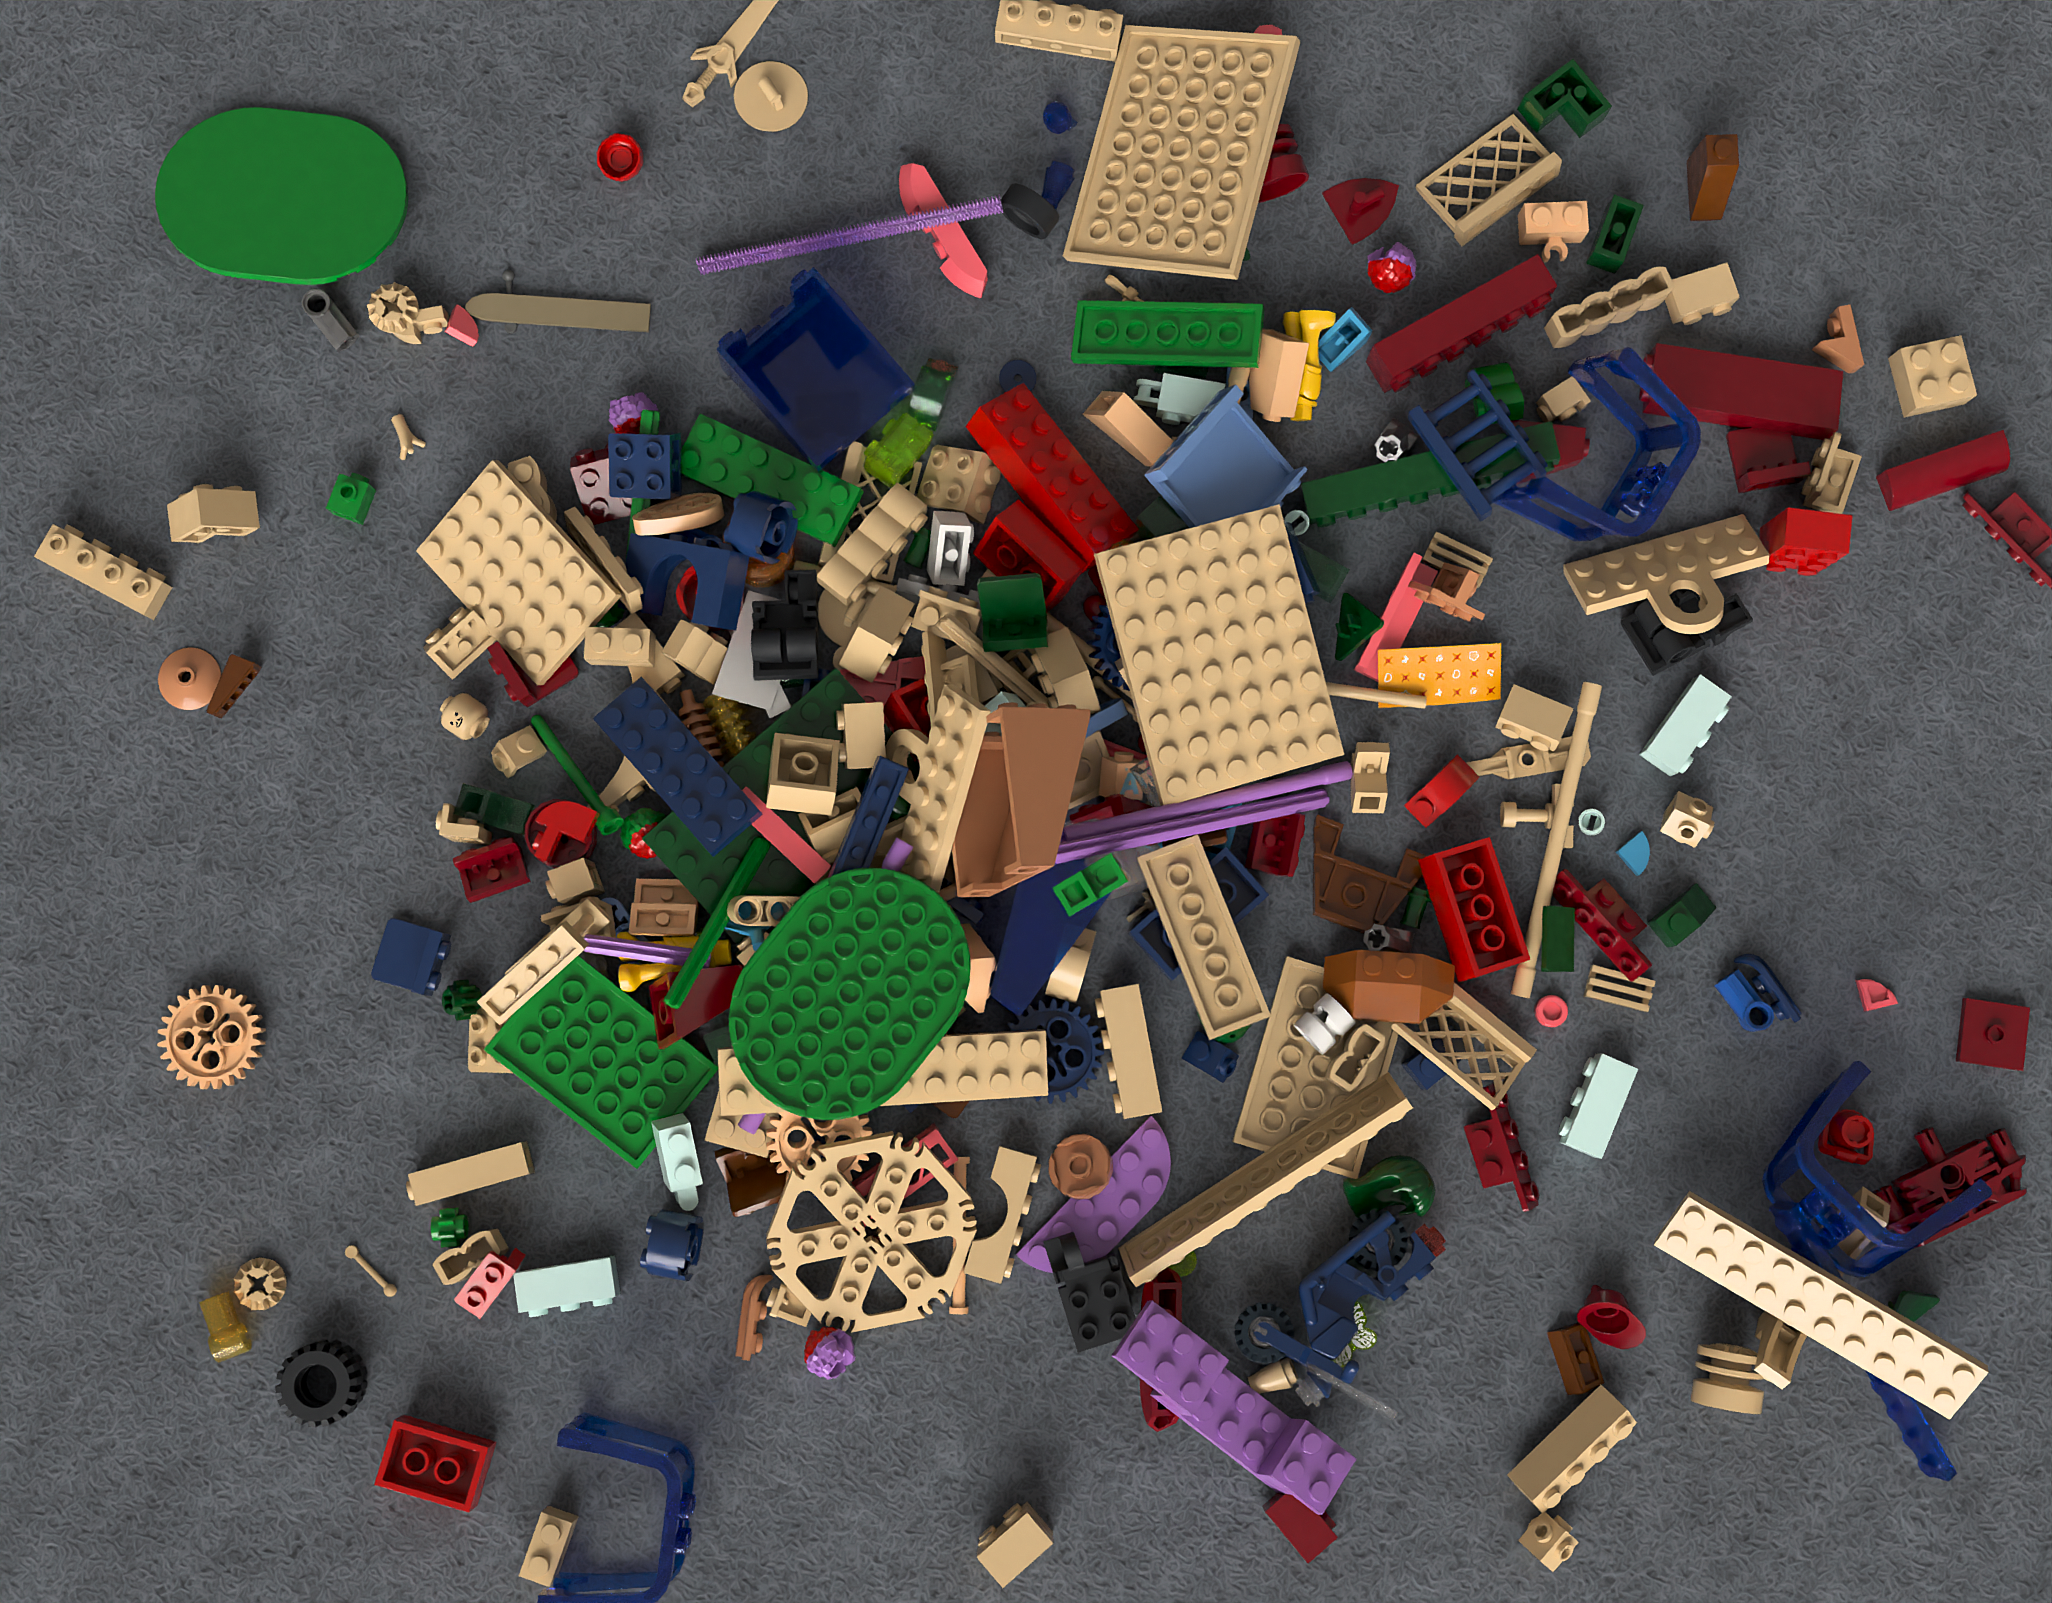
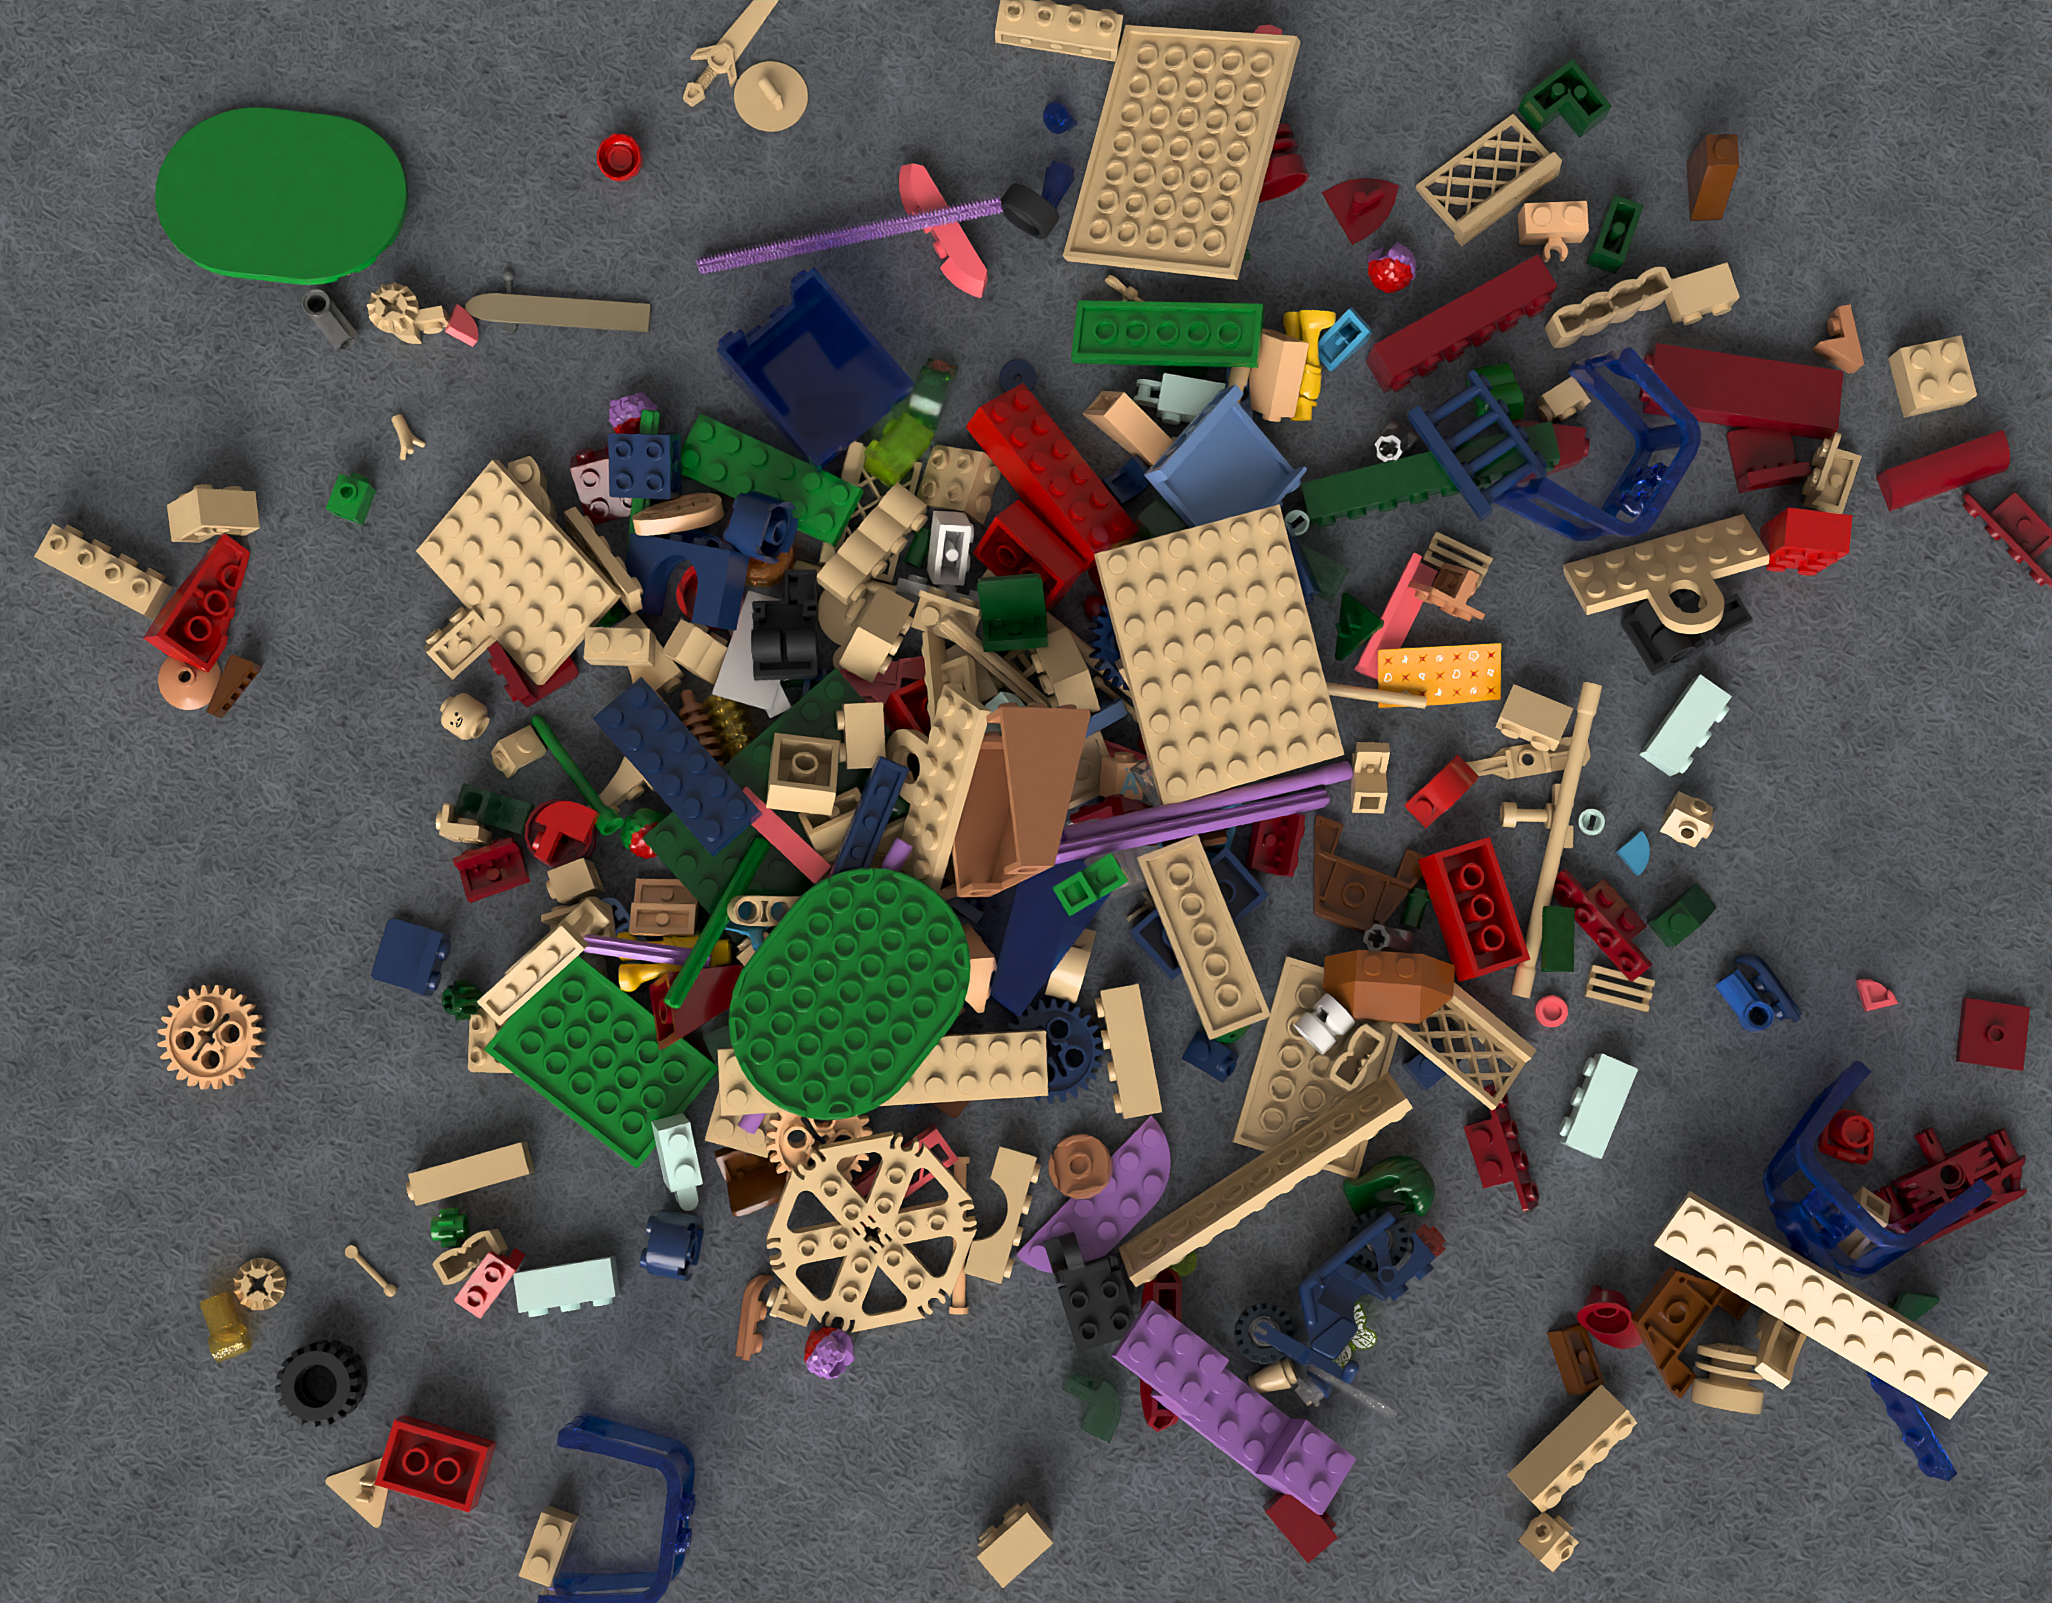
none -> red wedge [143,533,250,673]
none -> tan piece [325,1458,388,1527]
none -> clear green brick [1062,1373,1121,1443]
none -> dark blue bracket [1101,455,1151,507]
none -> reddish brown wing [1630,1266,1752,1399]

